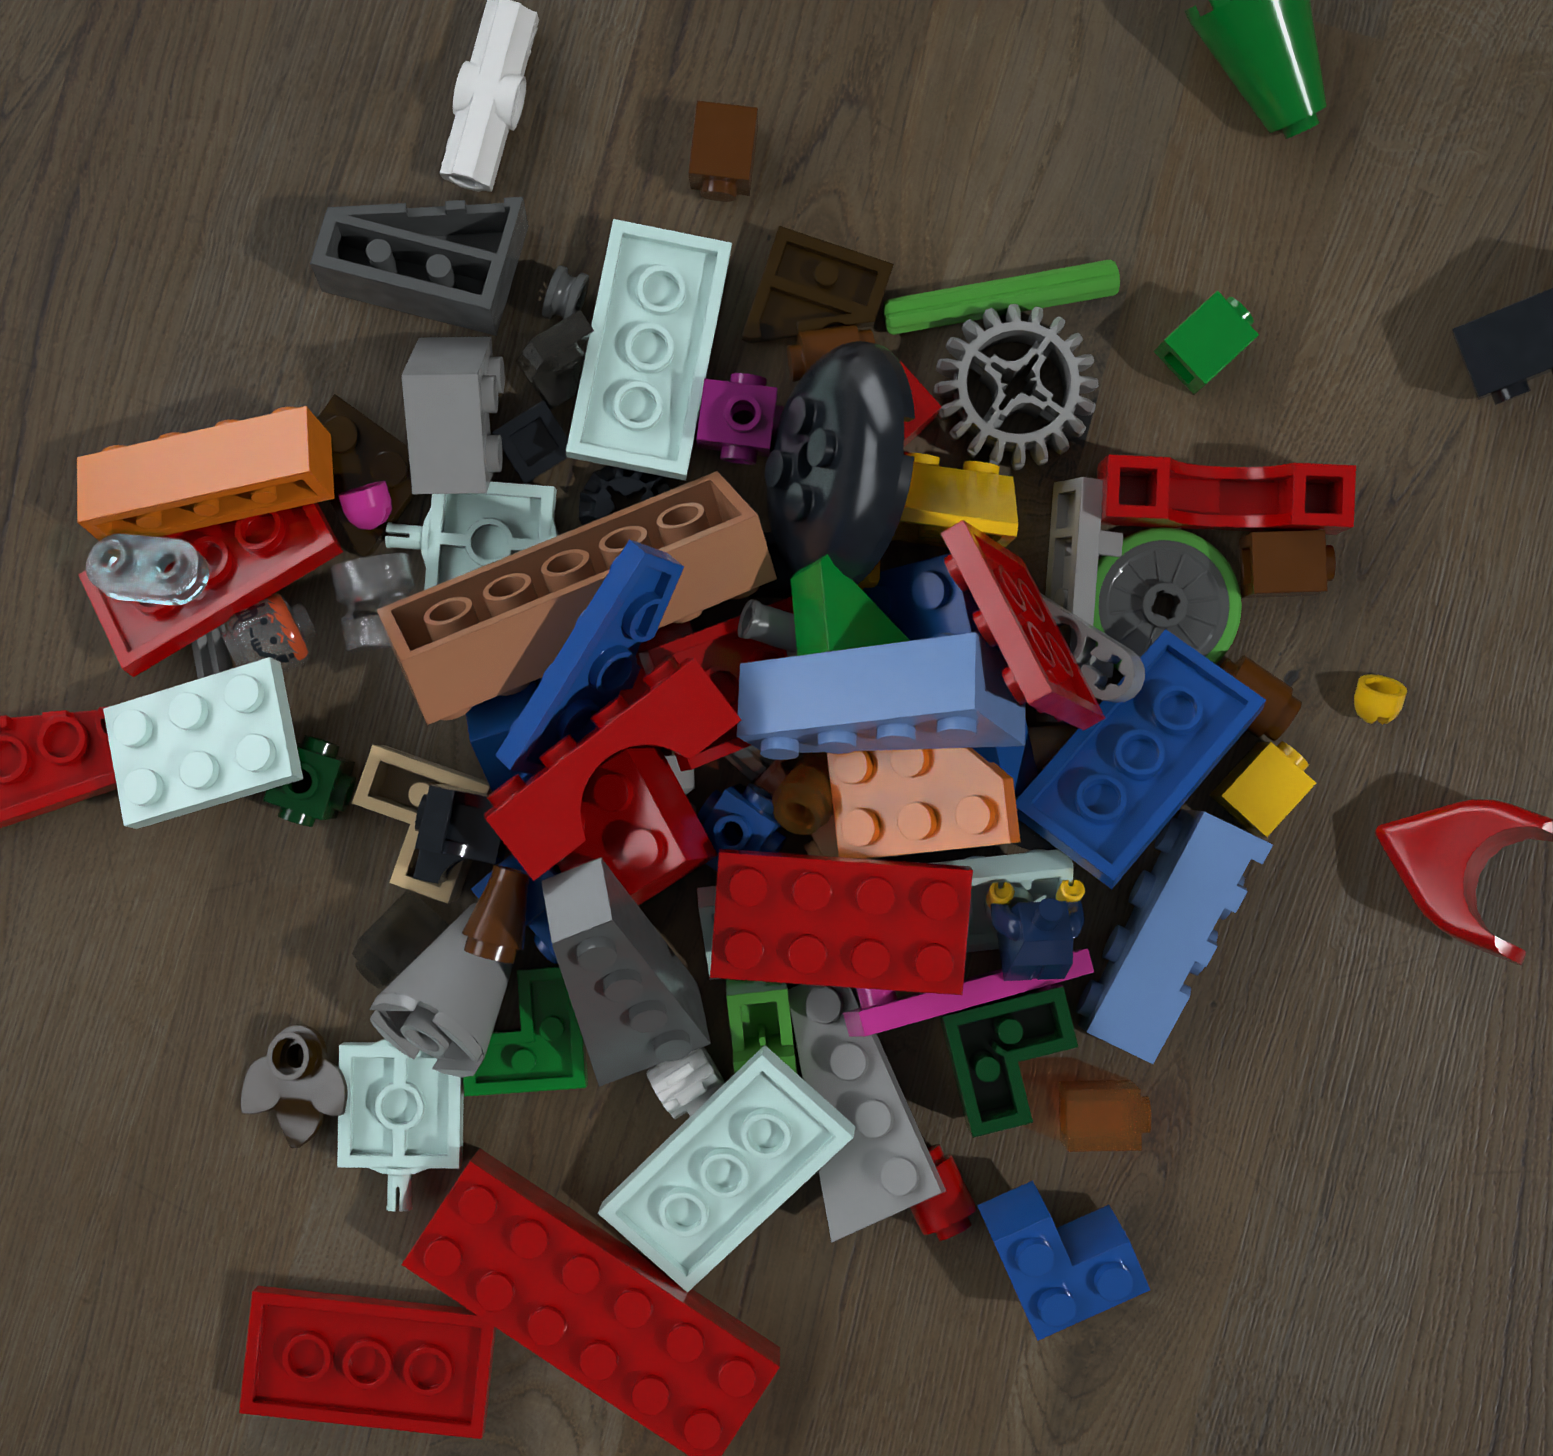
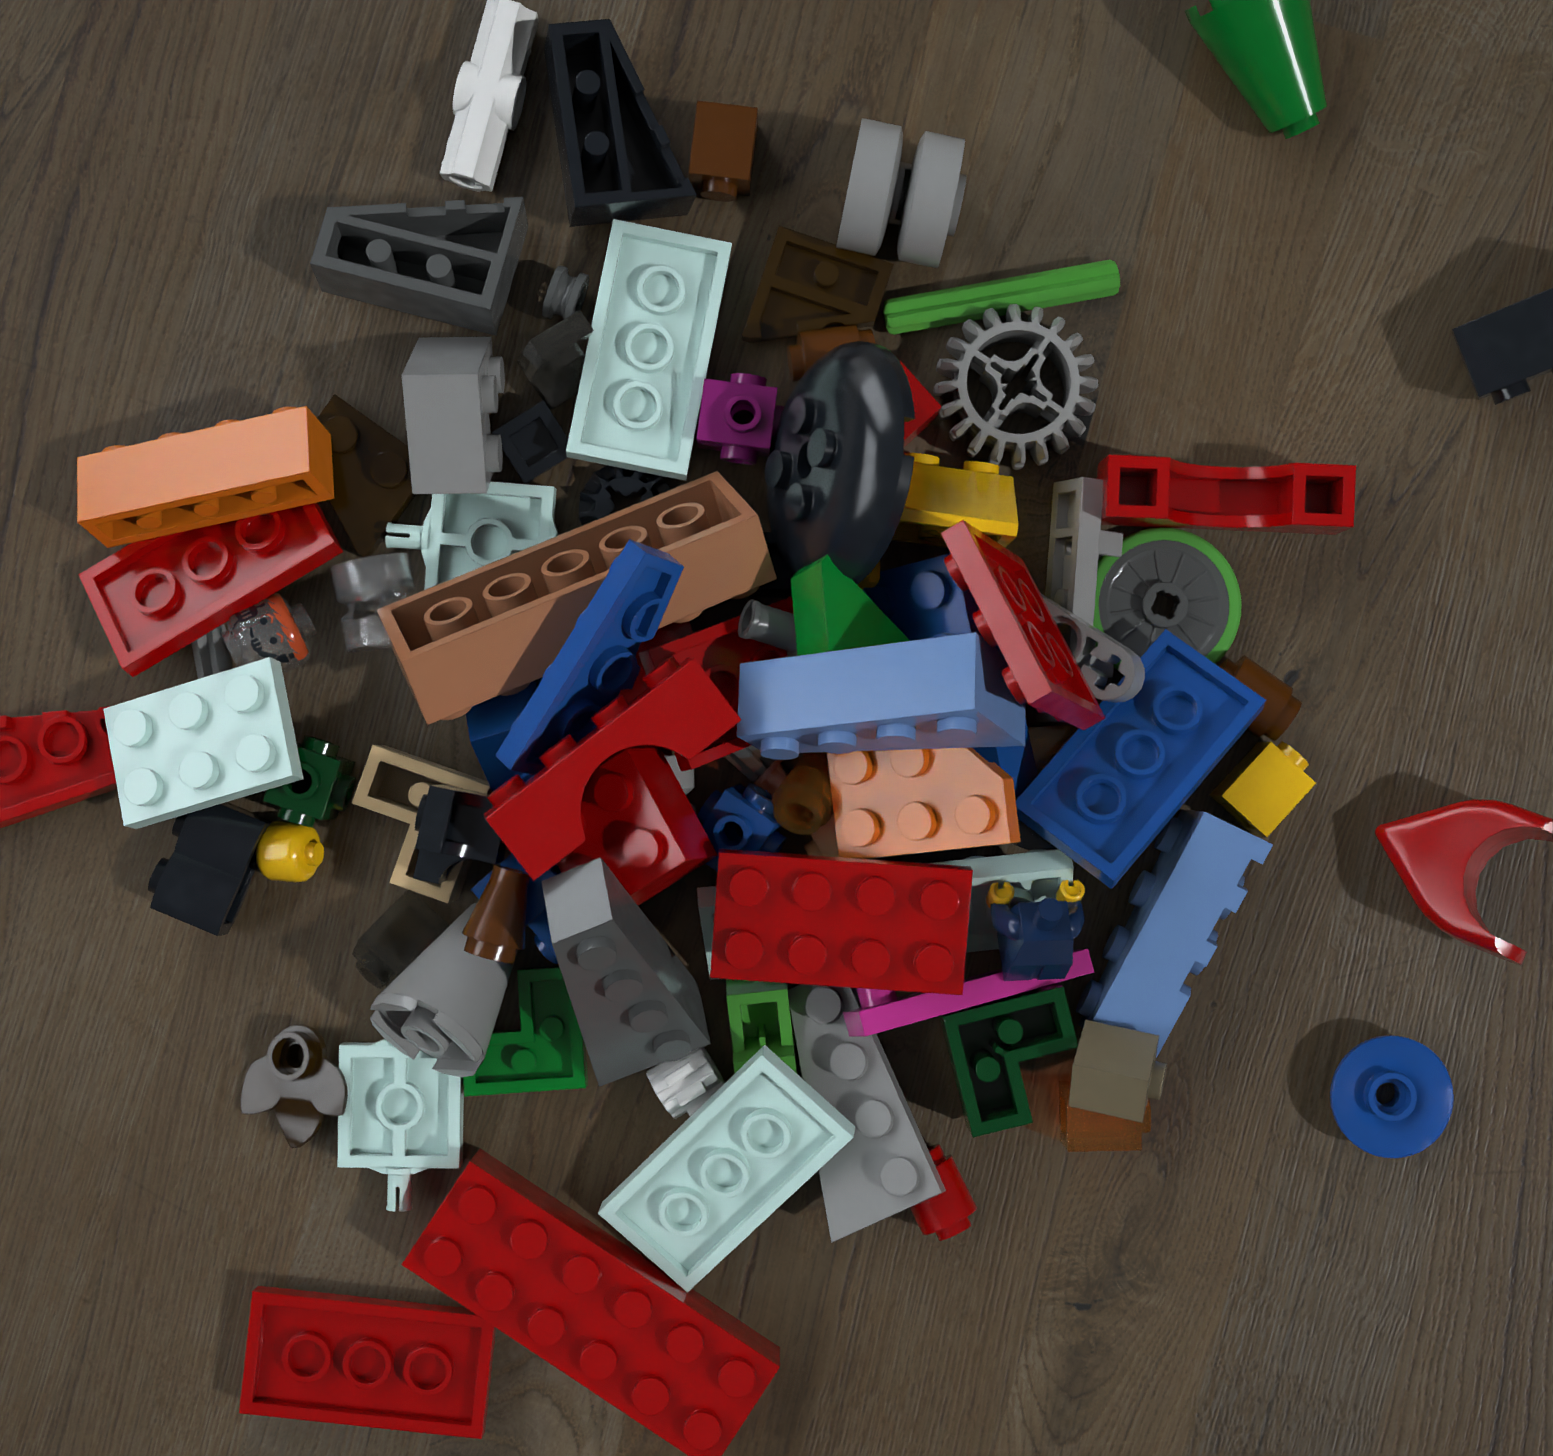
clear light blue plate [86,534,209,605] -> none
dark pink hinge [338,481,392,530] -> none
blue brick [977,1180,1150,1341] -> none
green brick [1153,290,1259,395] -> none
reddish brown brick [1239,530,1336,598] -> none
yellow hinge [1354,674,1407,725] -> none
none -> black brick [148,802,272,936]
none -> yellow piece [255,821,324,882]
none -> black wedge [544,19,697,227]
none -> light grey wheel [836,118,967,268]
none -> dark tan brick [1068,1020,1167,1123]
none -> blue dish [1330,1035,1454,1158]

